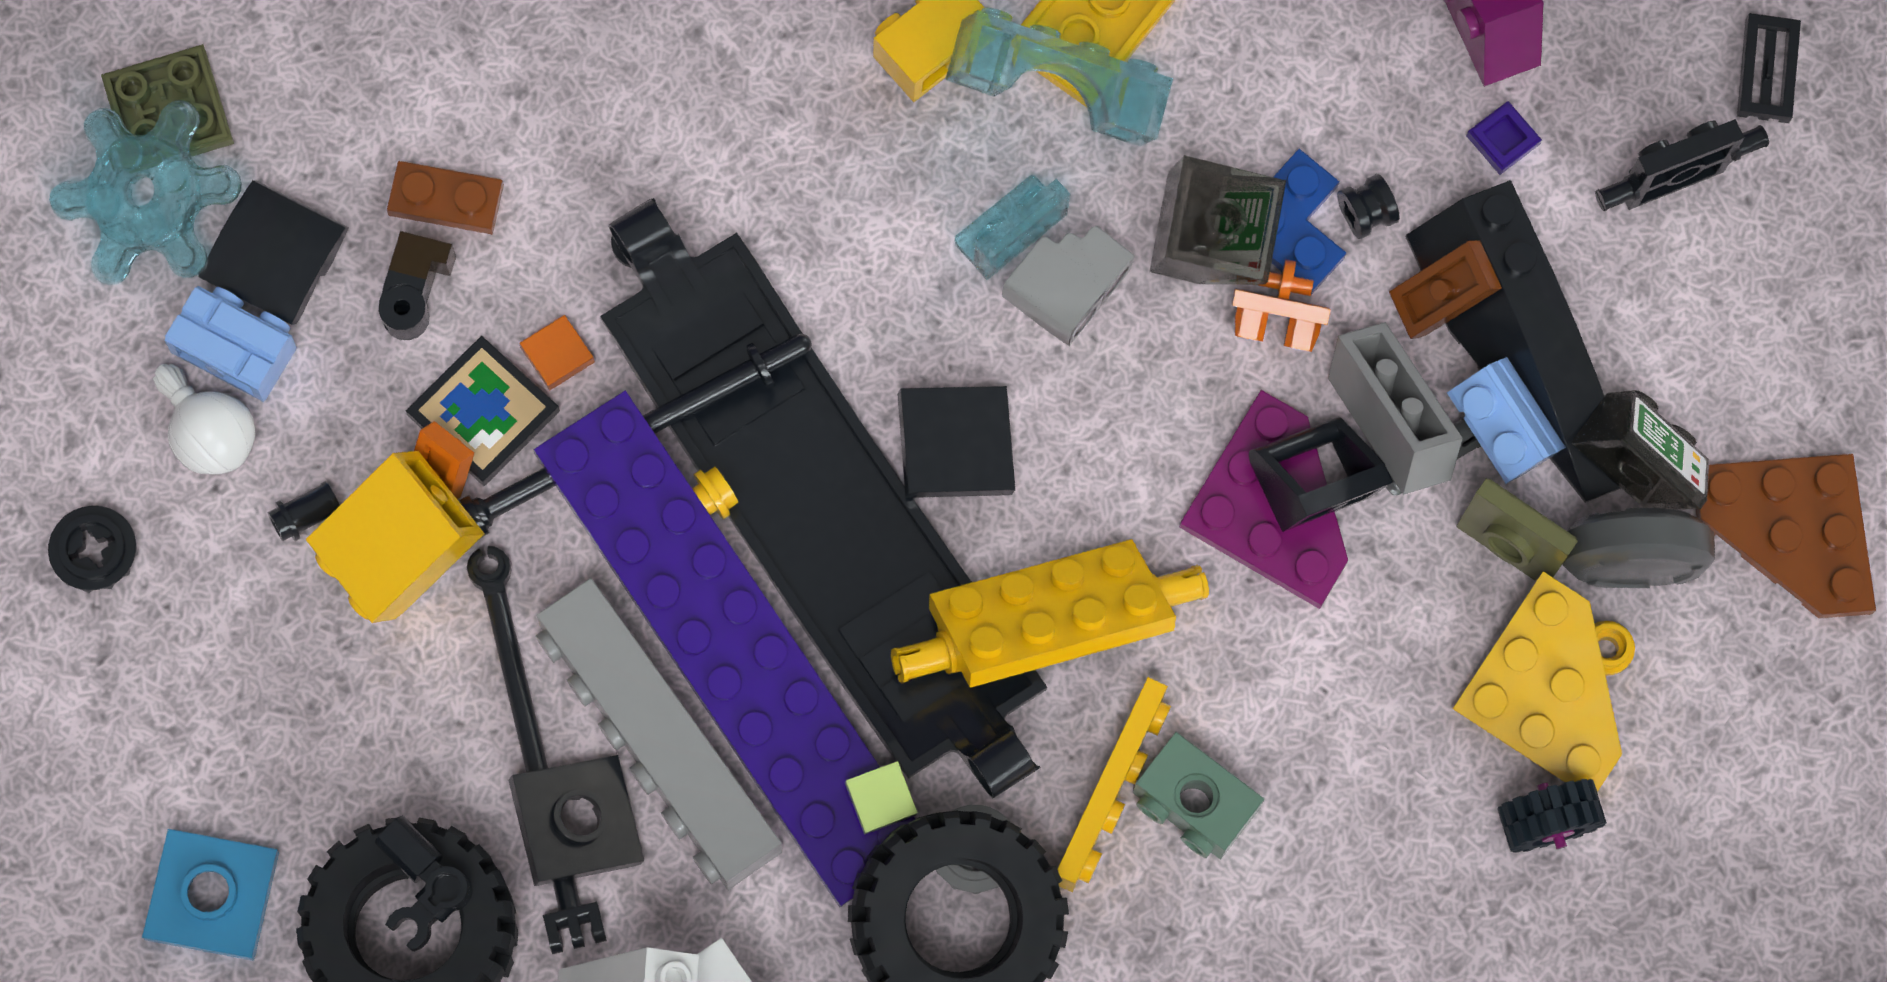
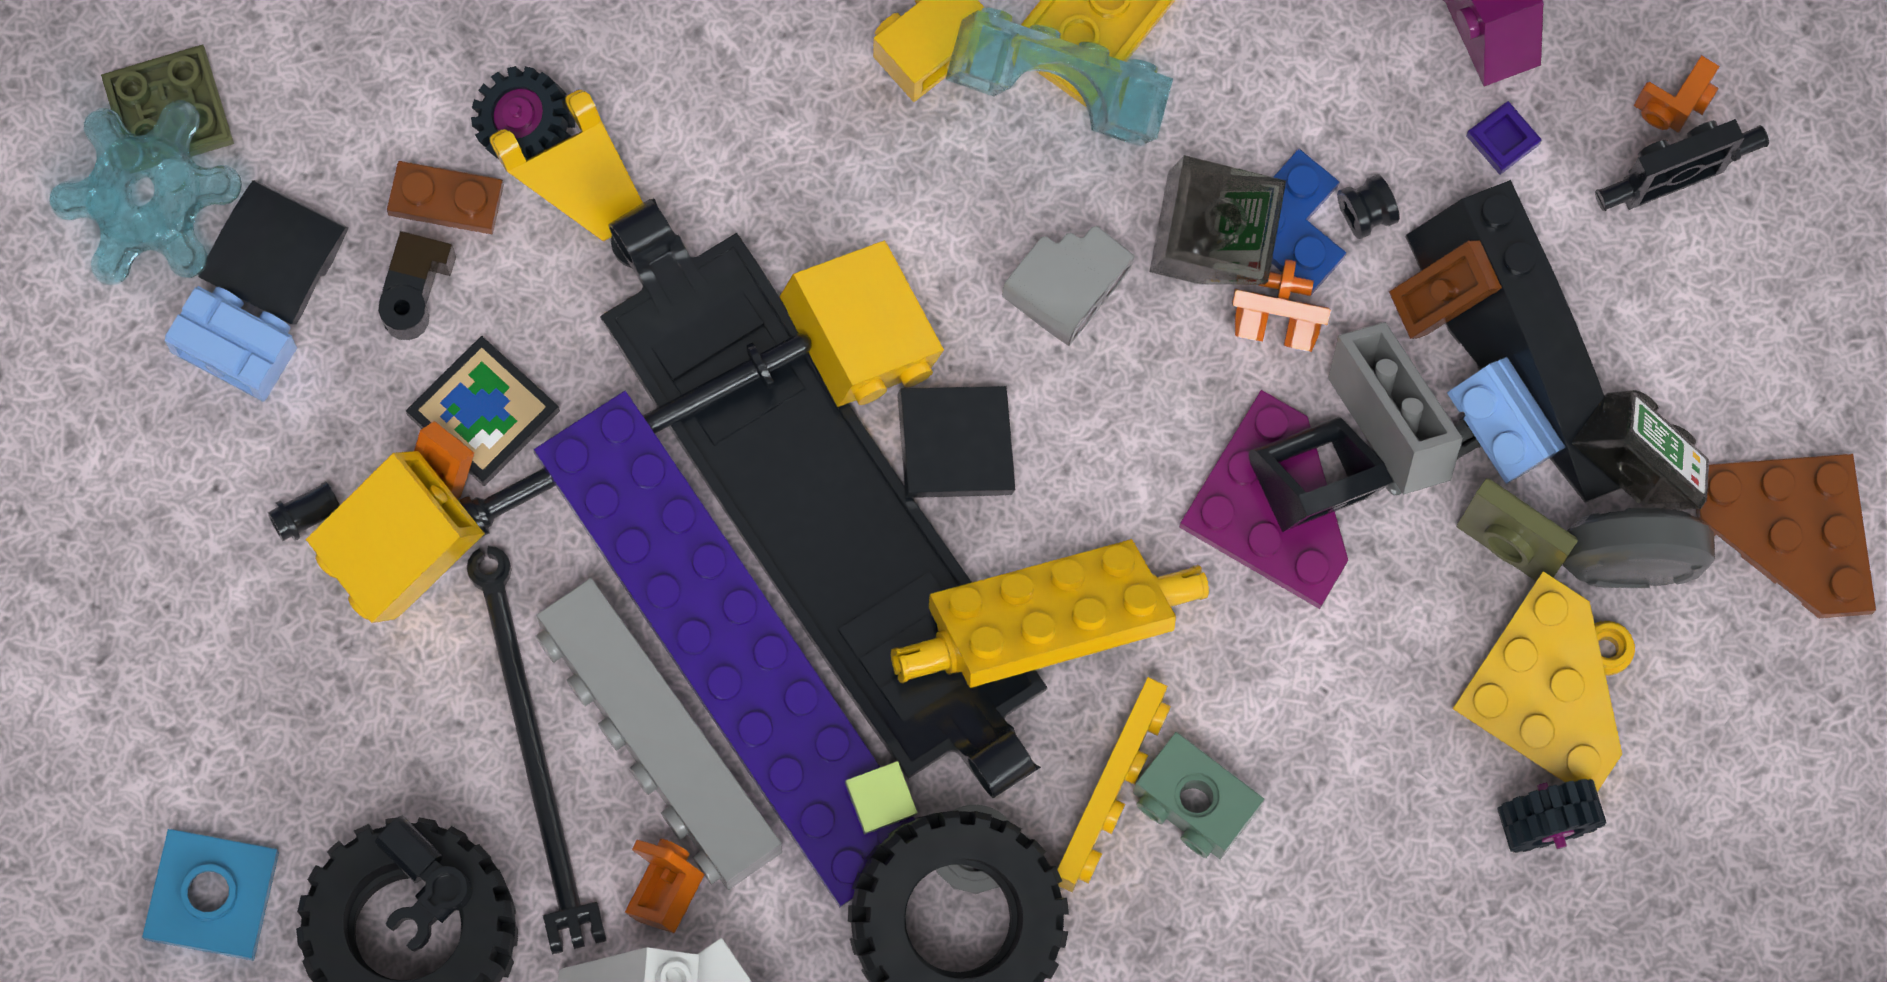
black gear [48,506,138,593] -> none
white hair [153,364,255,474] -> none
black piece [508,755,644,886] -> none
orange tile [519,315,595,391] -> none
yellow plate [692,466,739,519] -> none
clear light blue bracket [954,175,1071,280] -> none
black tile [1737,13,1801,123] -> none
none -> black wheel [471,66,575,160]
none -> yellow flag [489,90,643,241]
none -> orange bracket [625,839,705,933]
none -> yellow brick [779,240,944,407]
none -> orange bracket [1634,55,1720,133]

